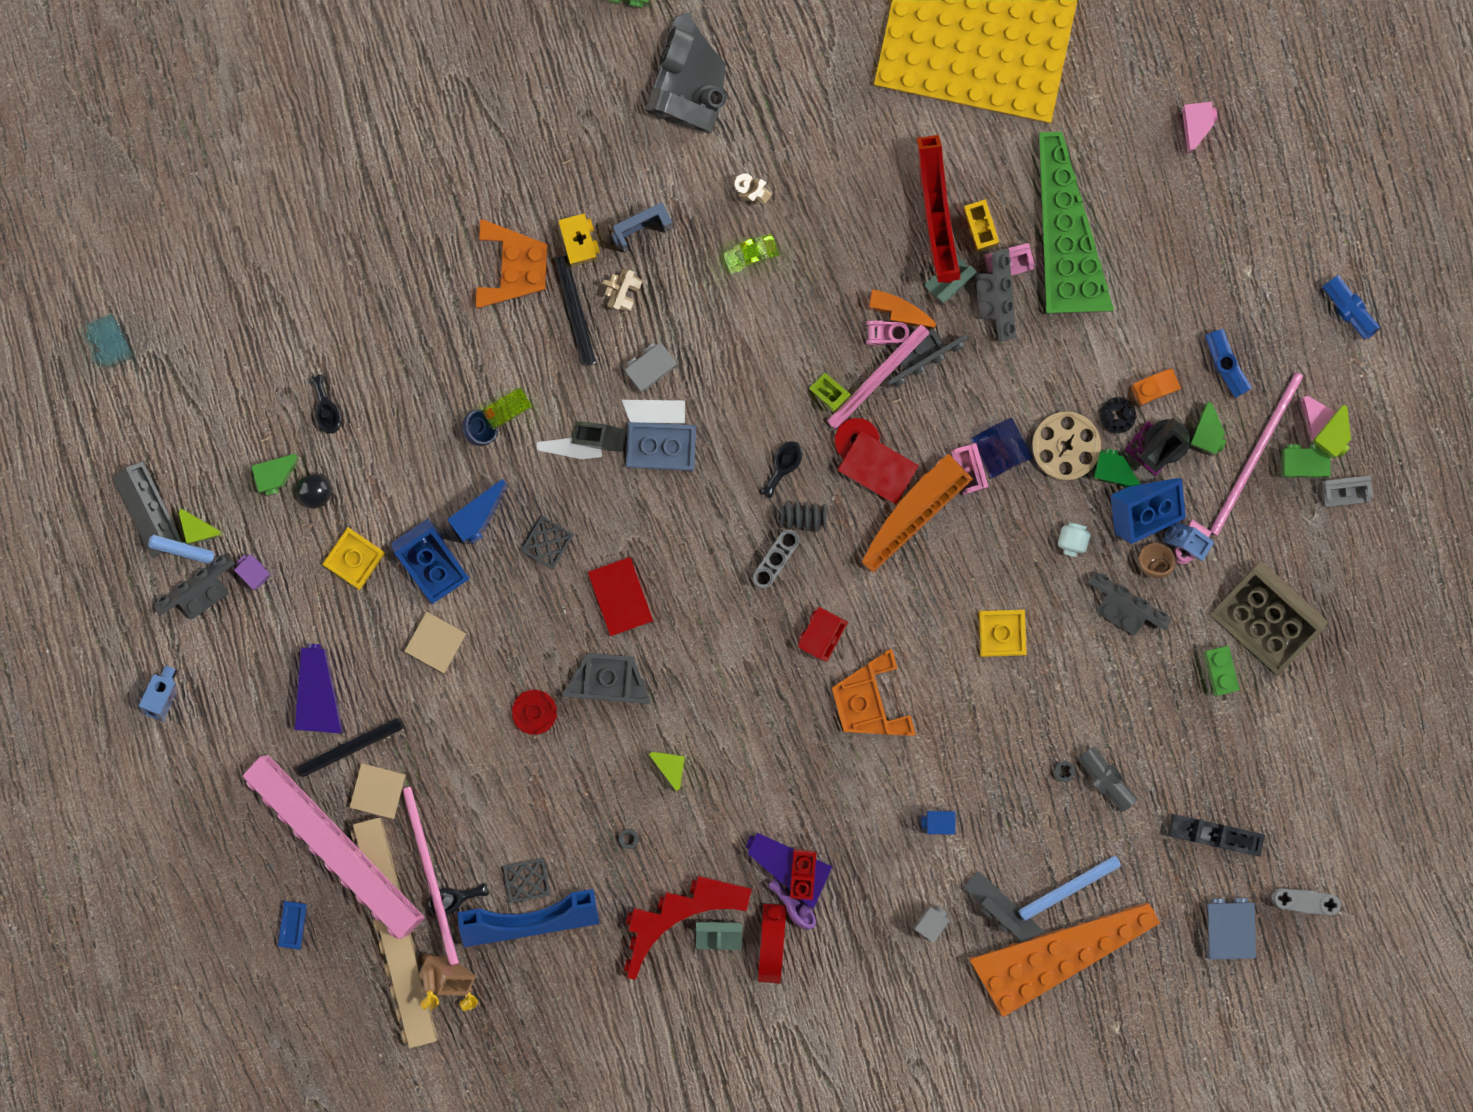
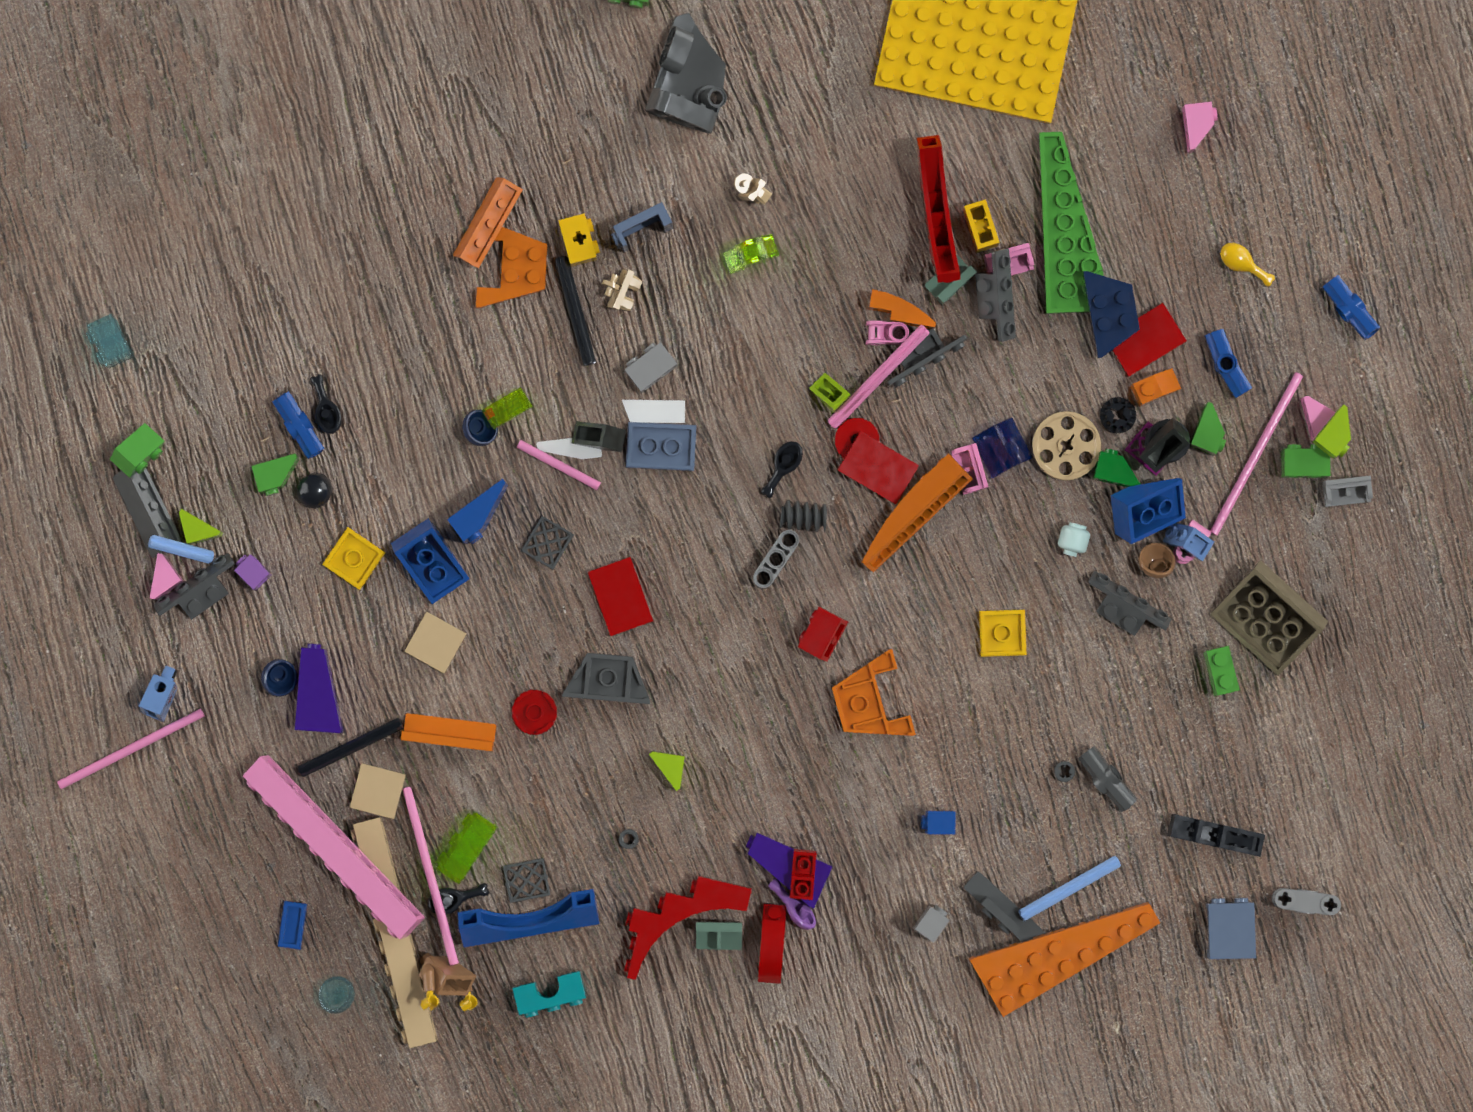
none -> bright pink piece [57,708,205,789]
none -> bright green brick [110,423,165,478]
none -> bright pink slope [150,553,183,600]
none -> dark blue piece [261,659,297,697]
none -> blue piece [272,391,325,459]
none -> clear light blue piece [319,976,355,1014]
none -> orange panel [401,713,496,751]
none -> clear neon green brick [436,811,499,884]
none -> orange panel [453,177,523,269]
none -> teal arch [512,970,587,1018]
none -> bright pink bar [517,440,601,490]
none -> dark blue wing [1083,271,1140,358]
none -> red tile [1112,303,1187,377]
none -> yellow piece [1220,242,1275,287]

